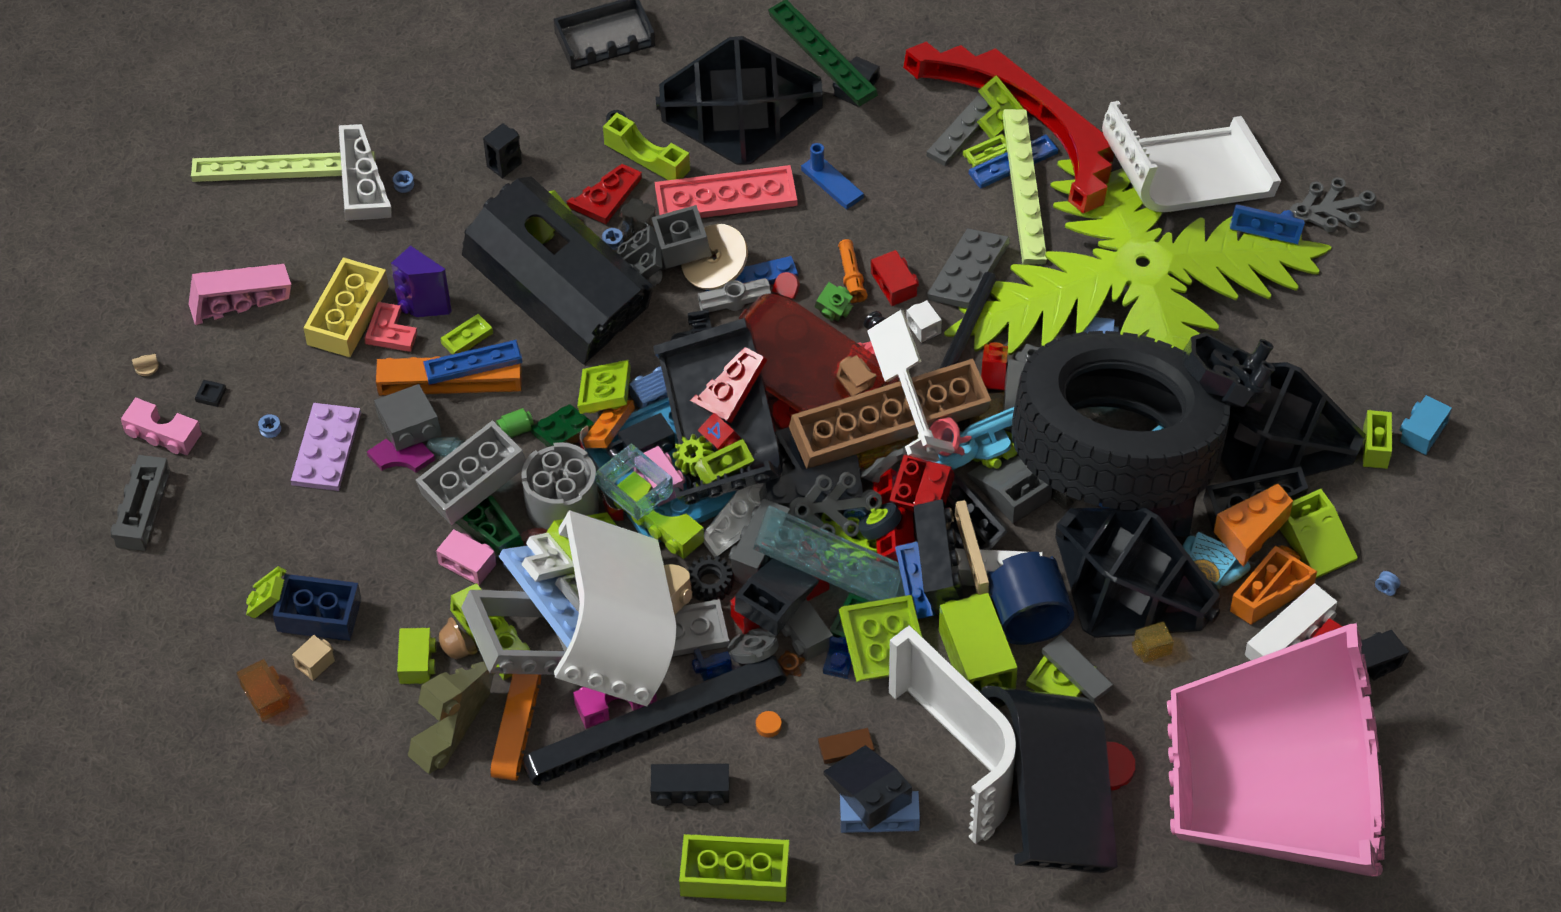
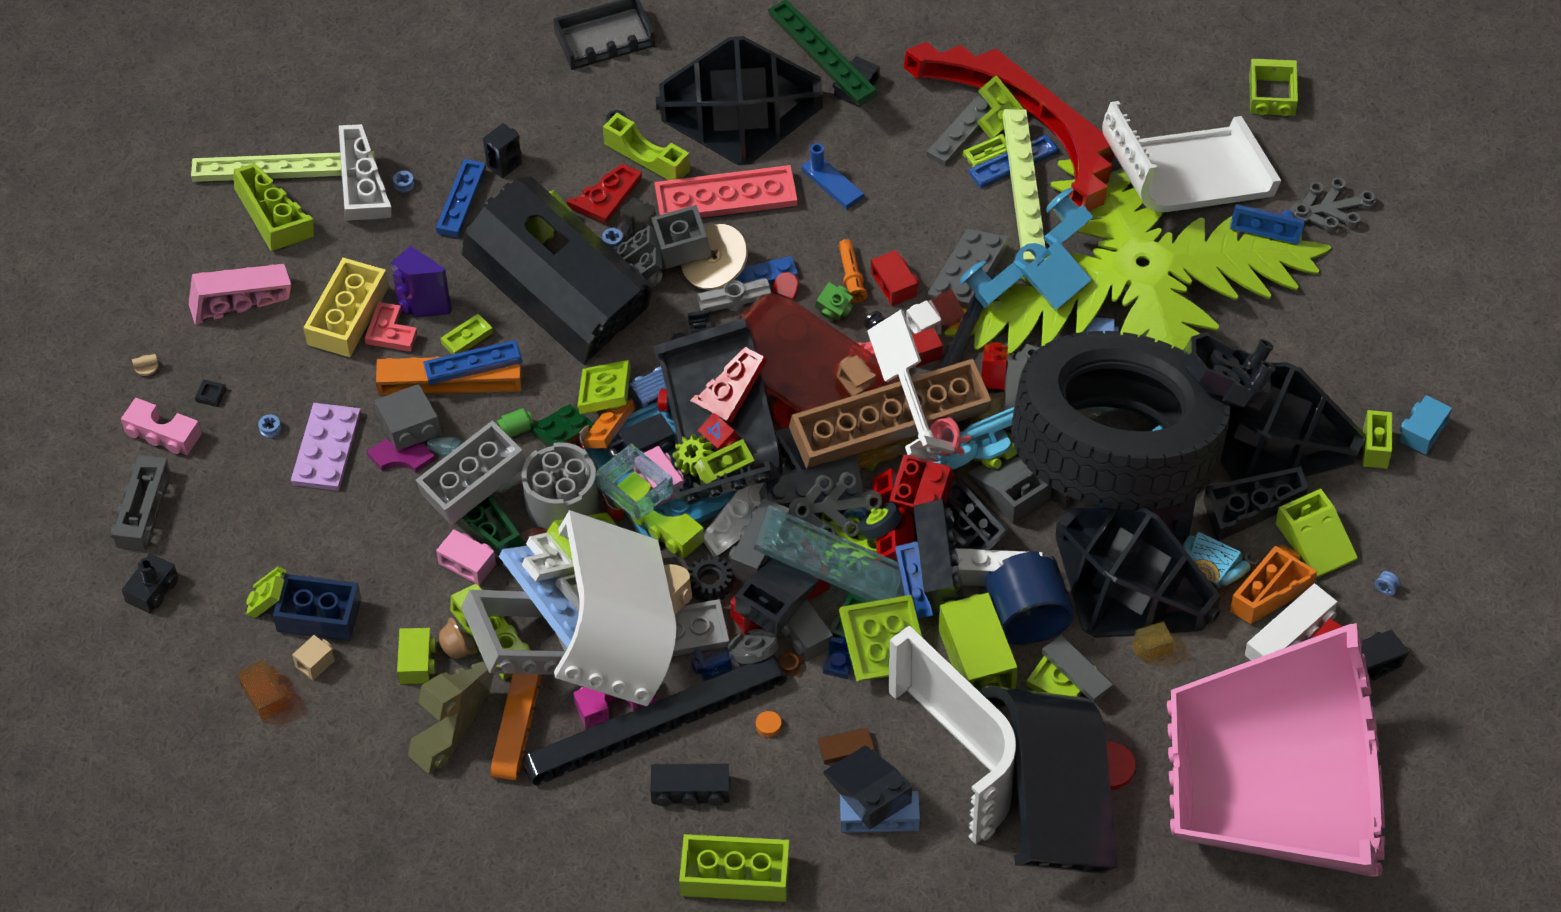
dark grey helmet [860,448,908,483] -> none
tan tile [955,500,989,595] -> none
orange wedge [1214,484,1293,567] -> none
none -> black brick [122,553,178,614]
none -> lime wedge [234,163,314,251]
none -> blue plate [436,159,486,238]
none -> red tile [657,388,671,413]
none -> red brick [912,328,943,367]
none -> clear red brick [928,289,965,328]
none -> dark azure piece [960,188,1093,311]
none -> lime window [1249,59,1298,116]

